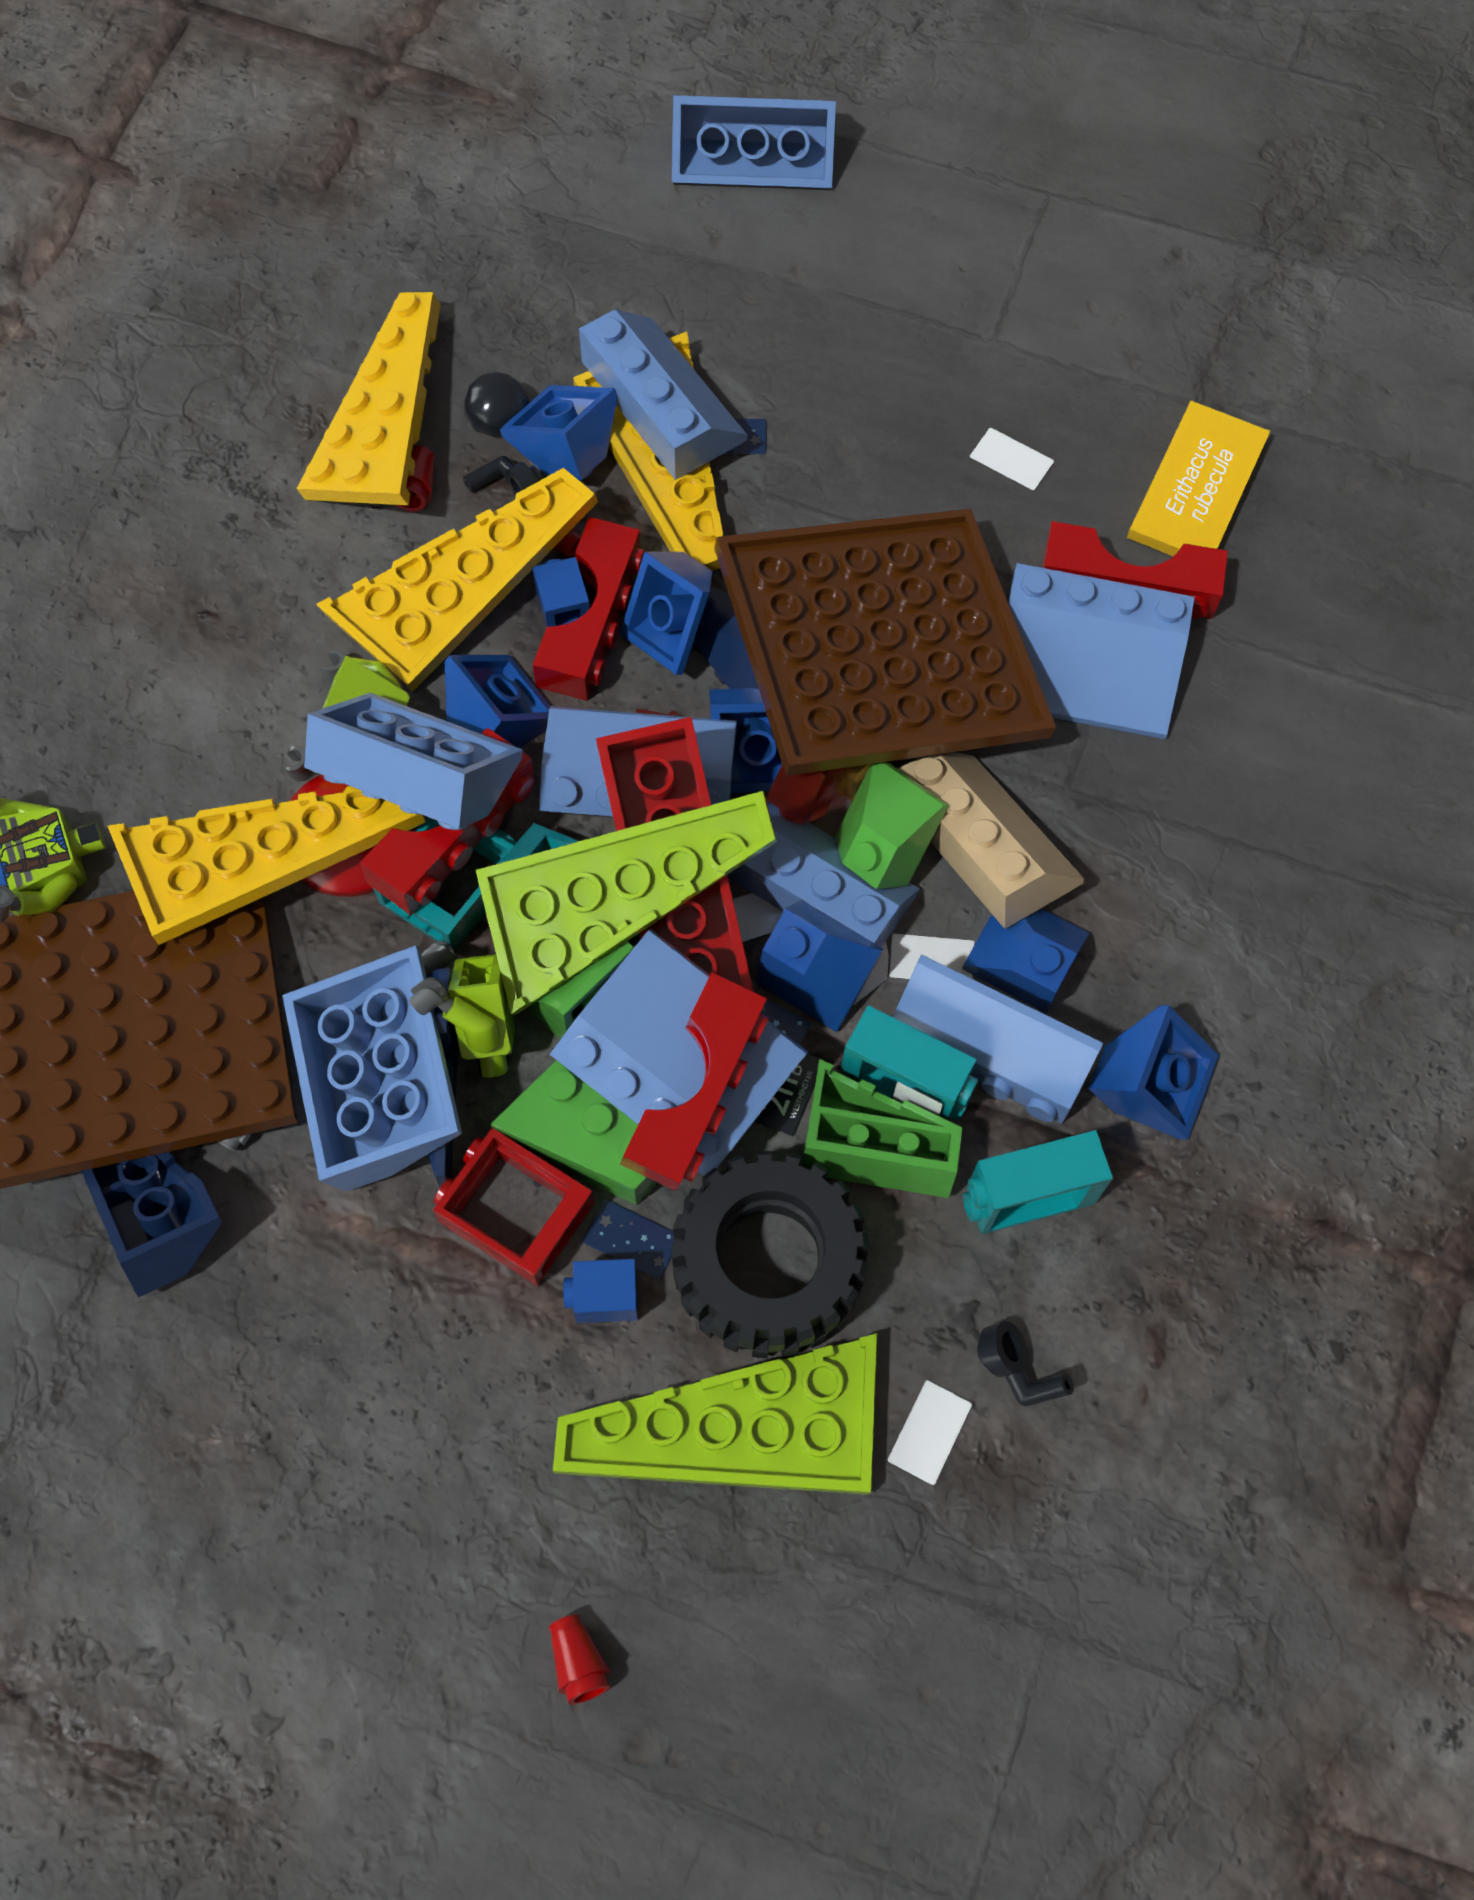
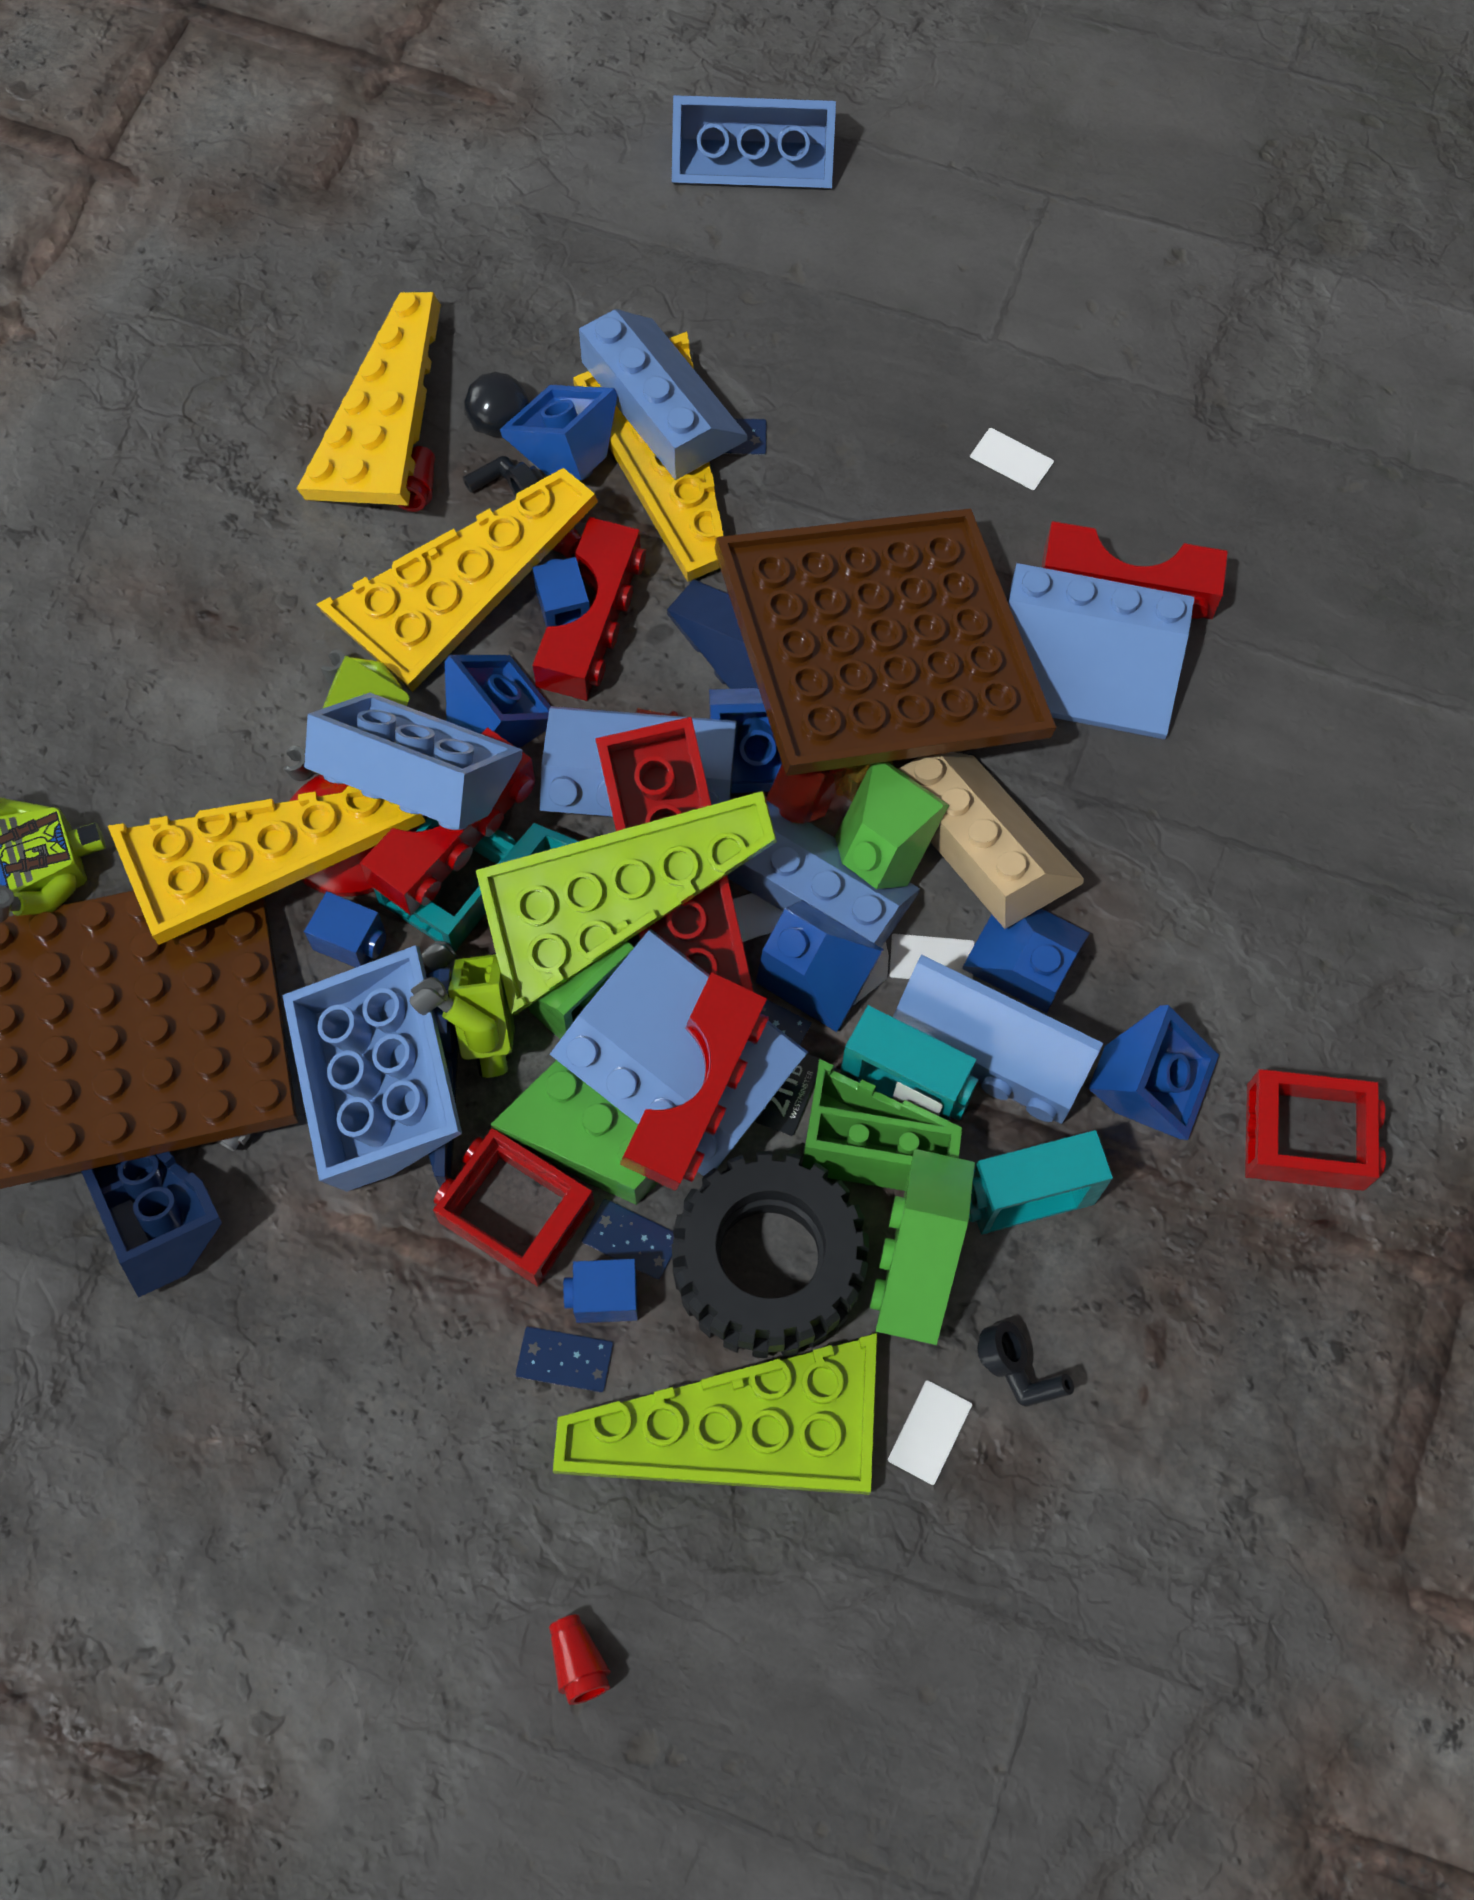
blue slope [620,552,712,675] -> none
yellow tile [1127,401,1270,556] -> none
none -> blue brick [304,891,386,968]
none -> dark blue sticker [515,1327,613,1392]
none -> bright green wedge [870,1149,975,1345]
none -> red window [1245,1069,1386,1191]

